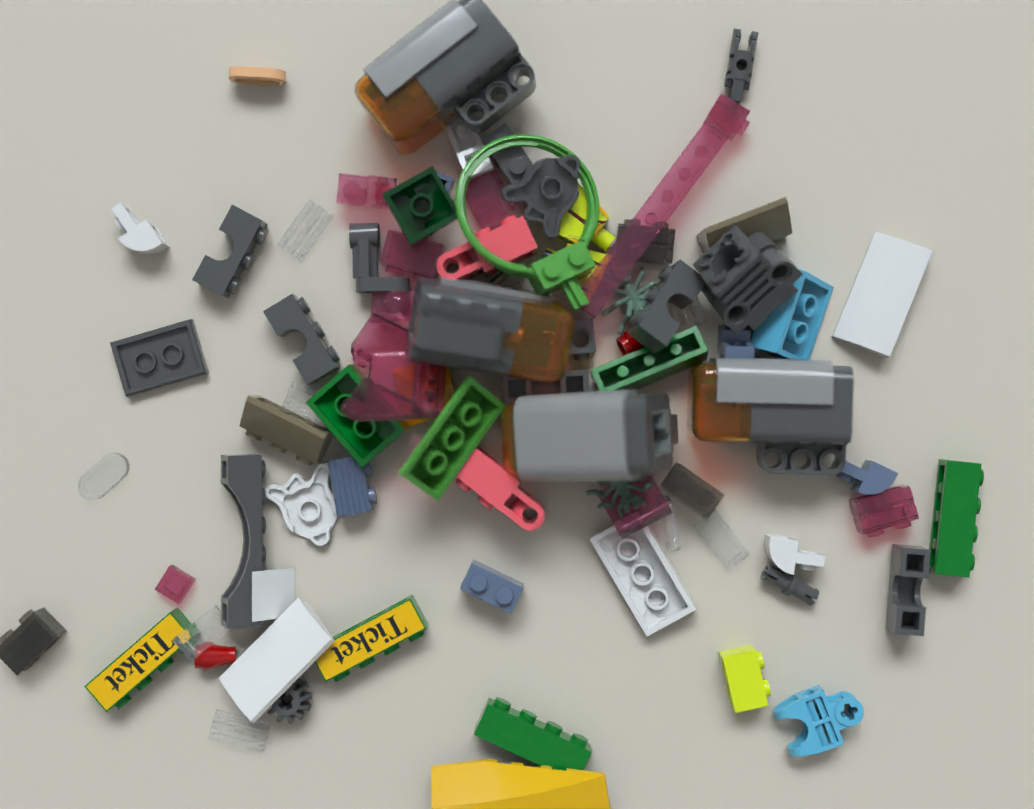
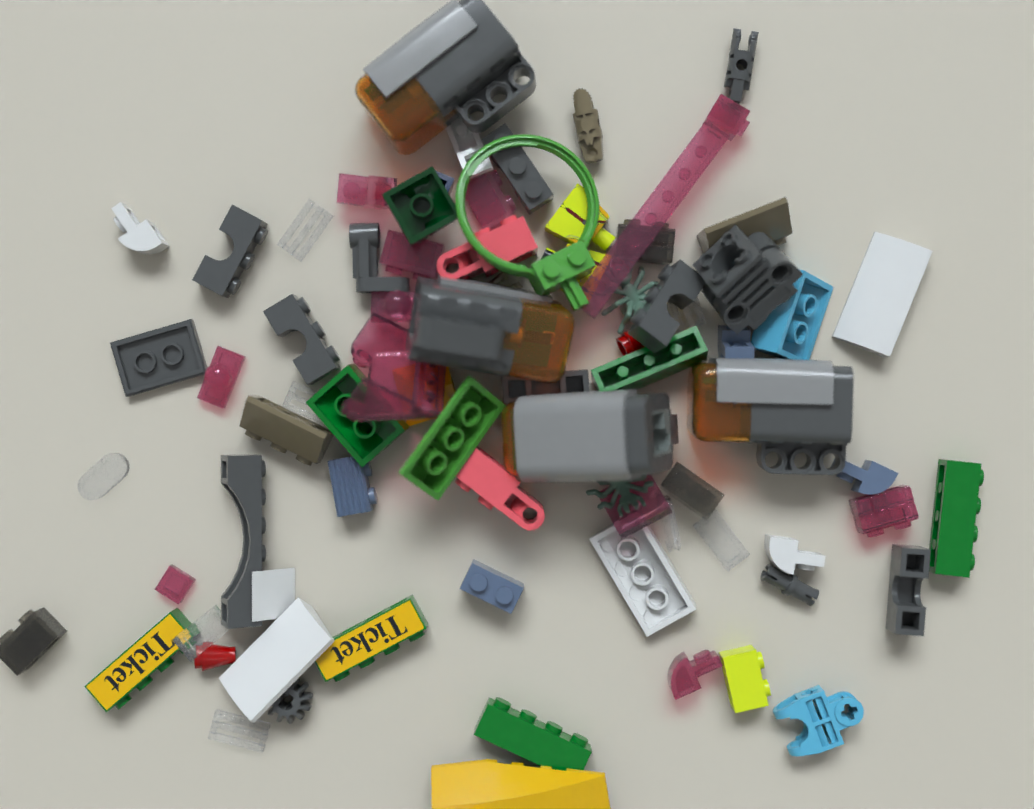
light nougat tile [229,66,286,86] -> none
white tile [265,463,337,546] -> none
dark grey tile [501,154,581,238] -> none
dark grey brick [563,318,596,361] -> none
none -> clear pink tile [197,346,246,408]
none -> dark tan hinge [573,88,603,163]
none -> clear pink brick [668,650,723,700]

